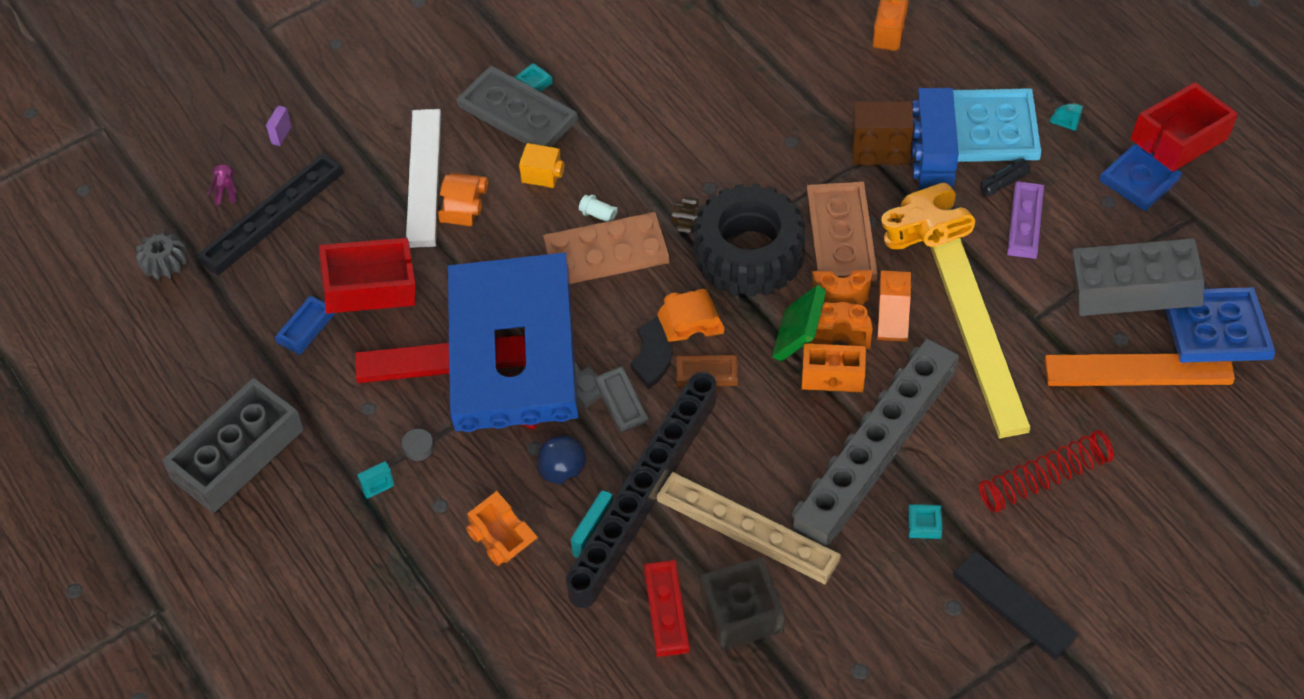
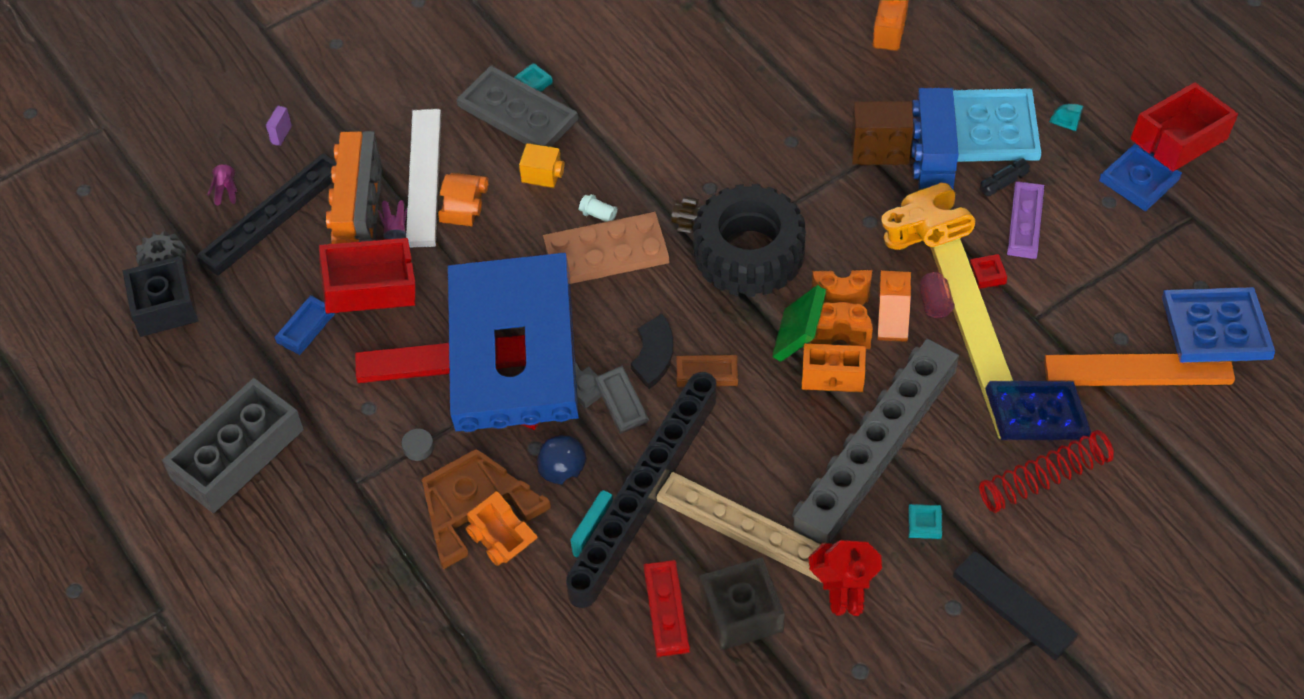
teal tile [357,461,395,499] -> none
orange cylinder [657,289,724,342] -> none
nougat plate [806,182,878,281] -> none
dark grey brick [1072,238,1204,316] -> none
none -> black brick [122,256,199,337]
none -> piece [326,131,383,244]
none -> flat silver piece [378,200,407,240]
none -> dark orange wing [422,449,551,570]
none -> red hinge [809,540,882,616]
none -> clear pink brick [919,272,955,318]
none -> red tile [970,254,1008,289]
none -> clear blue plate [985,381,1092,440]

